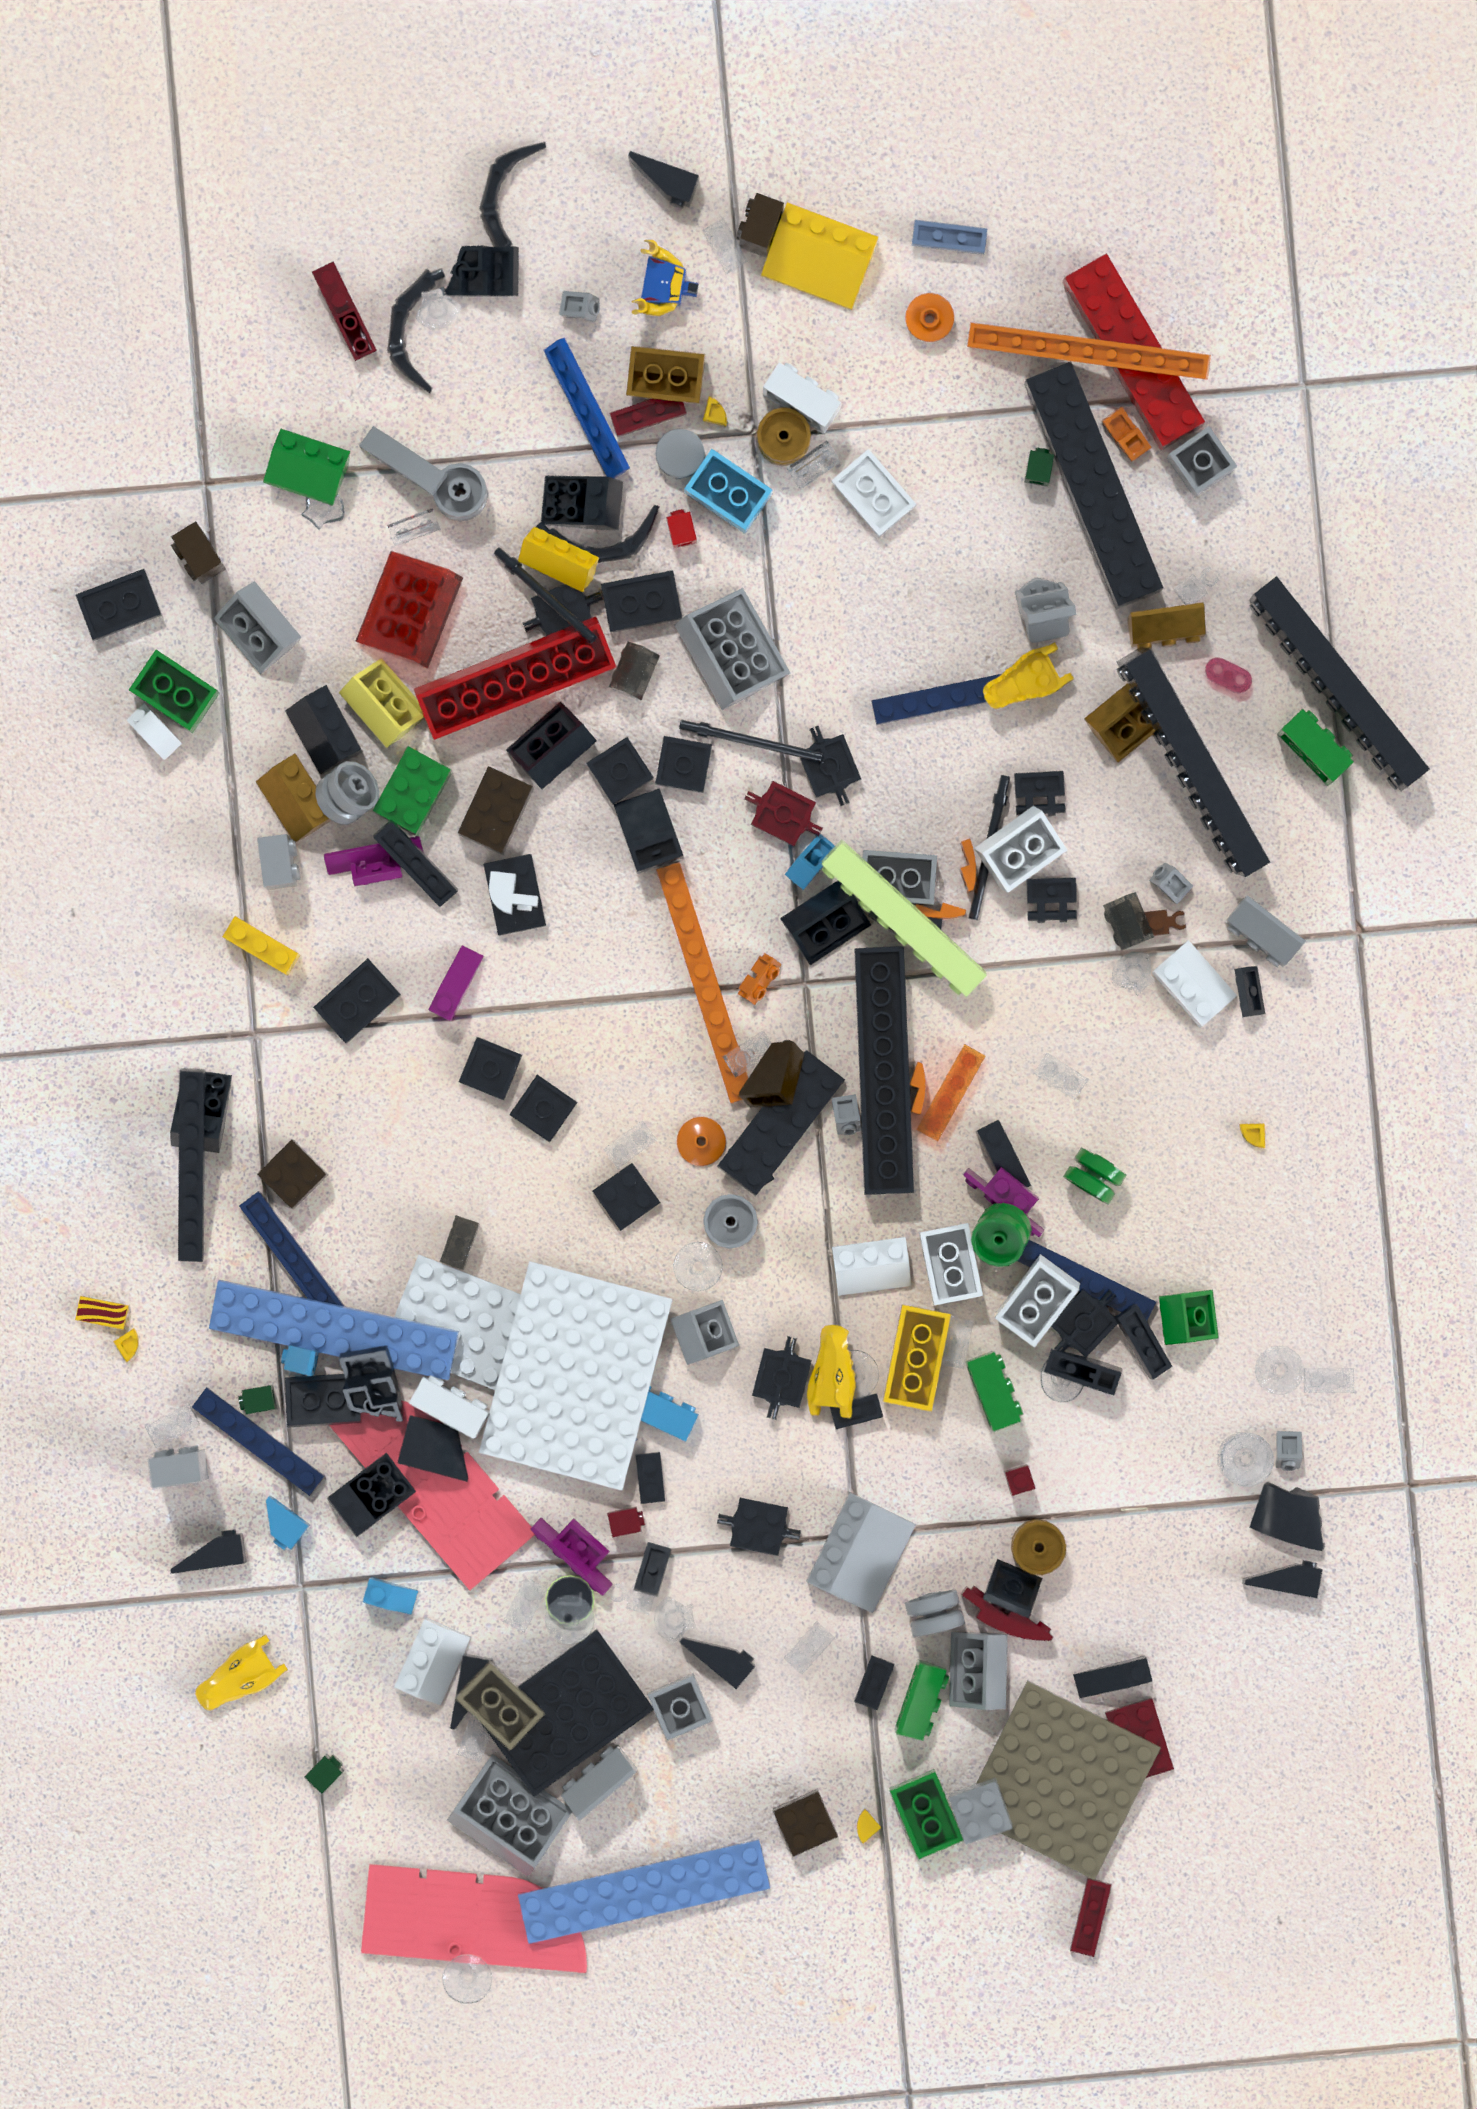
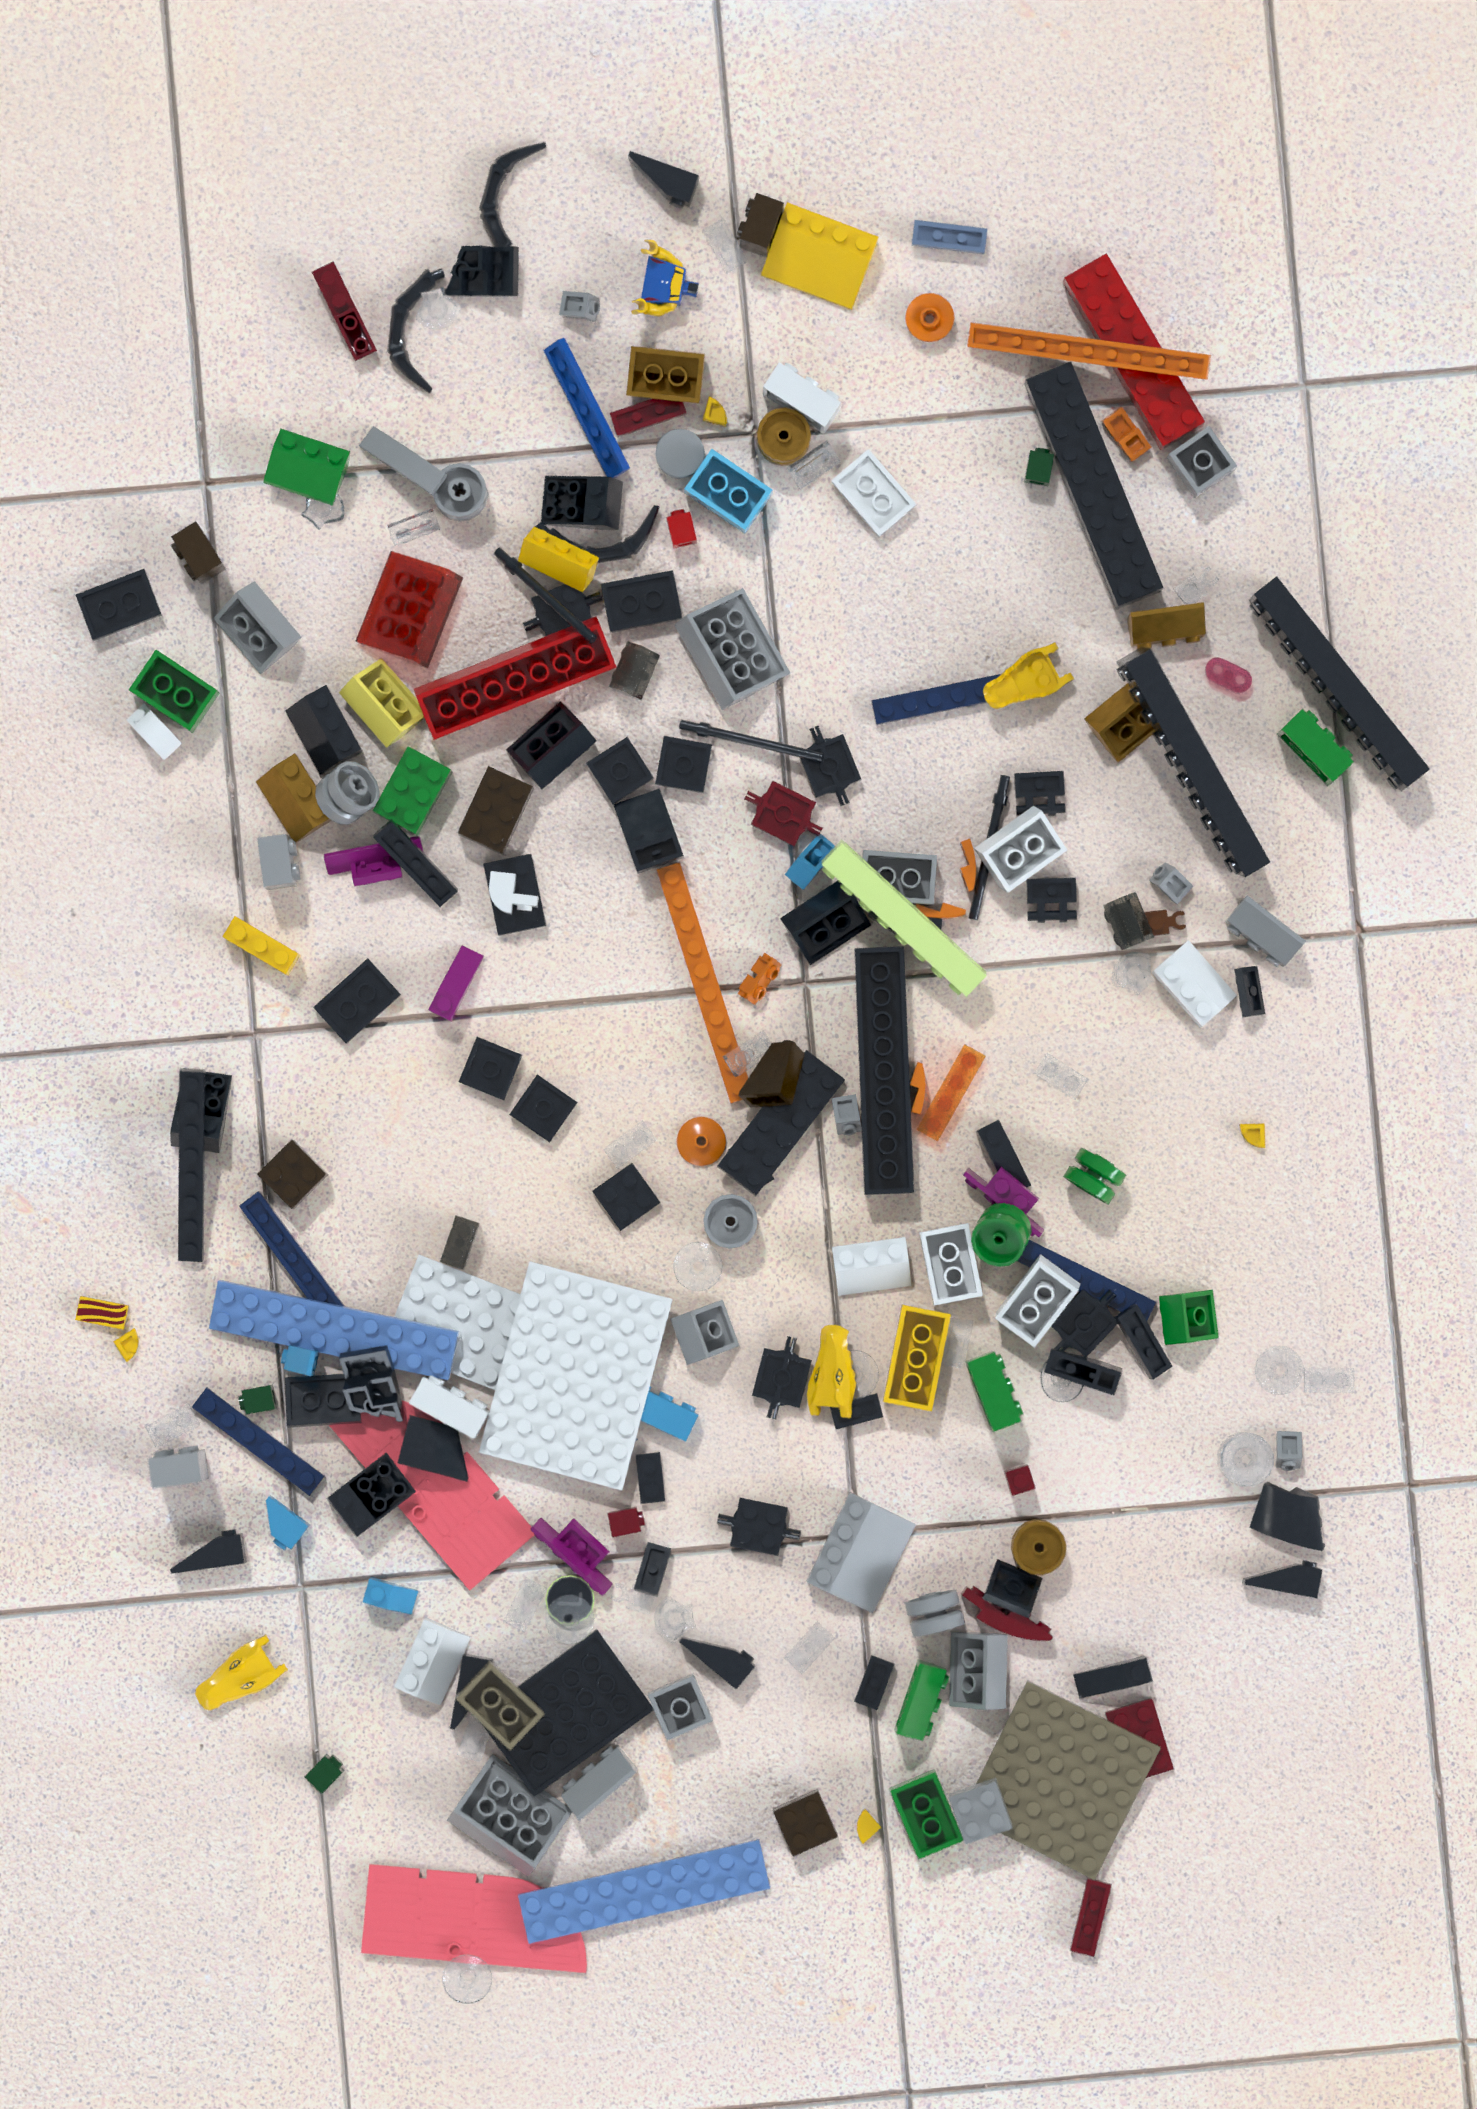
light grey piece [1015,578,1076,643] -> none

